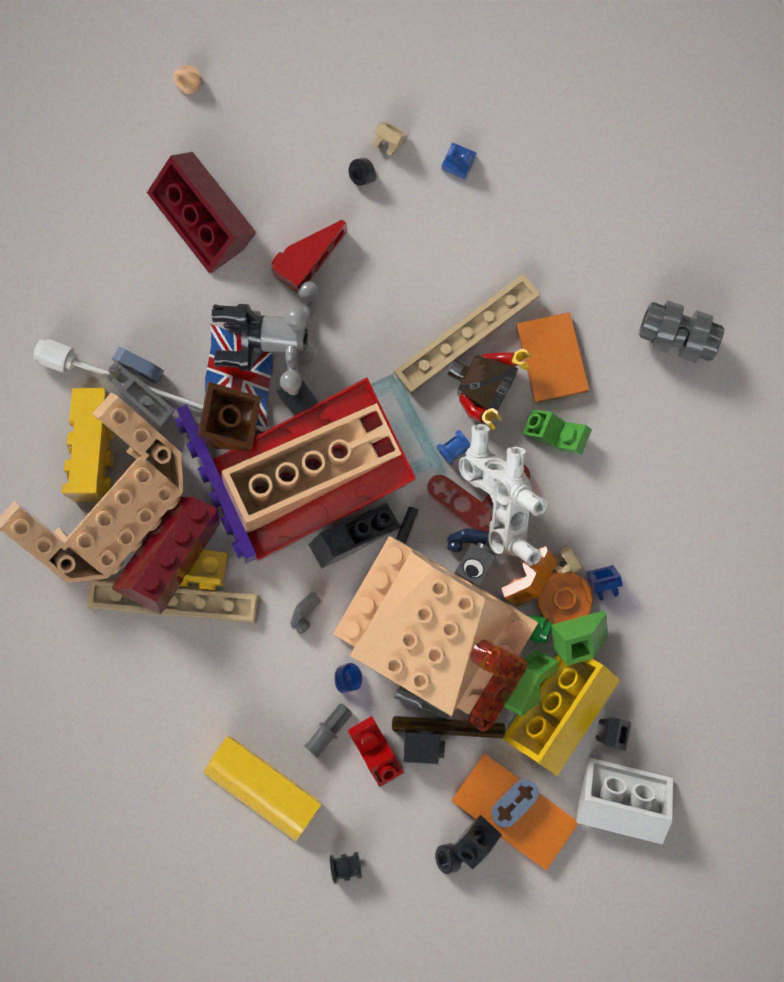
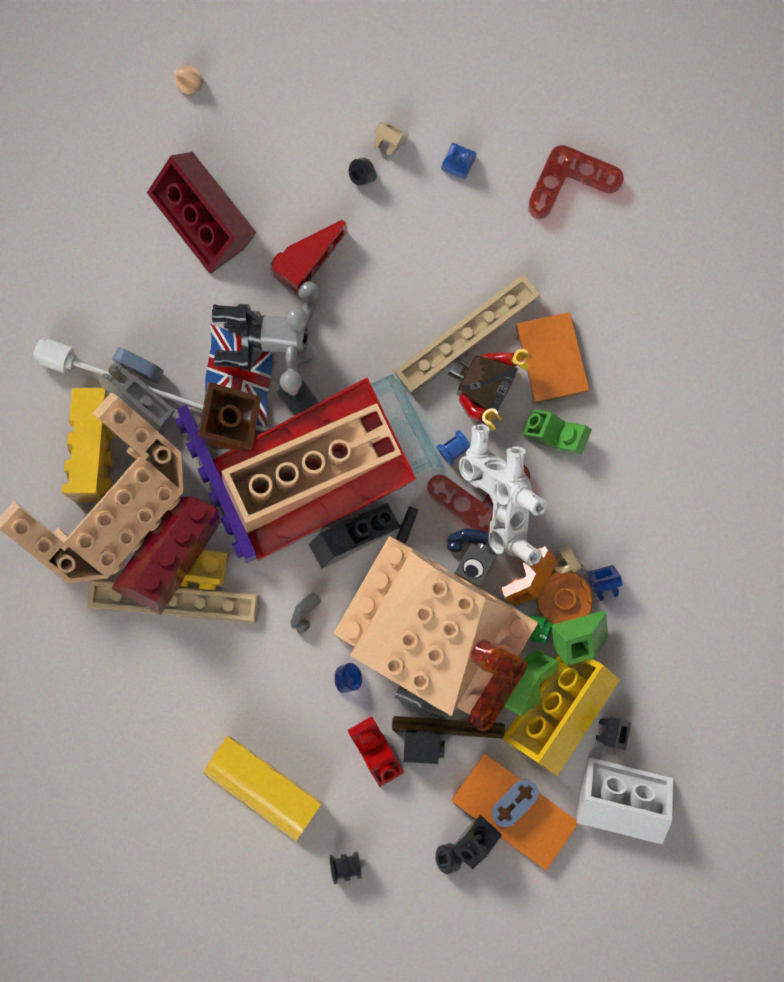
dark grey axle [304,703,352,757] -> none
dark grey piece [639,300,724,363] -> none
none -> clear red beam [528,145,624,219]

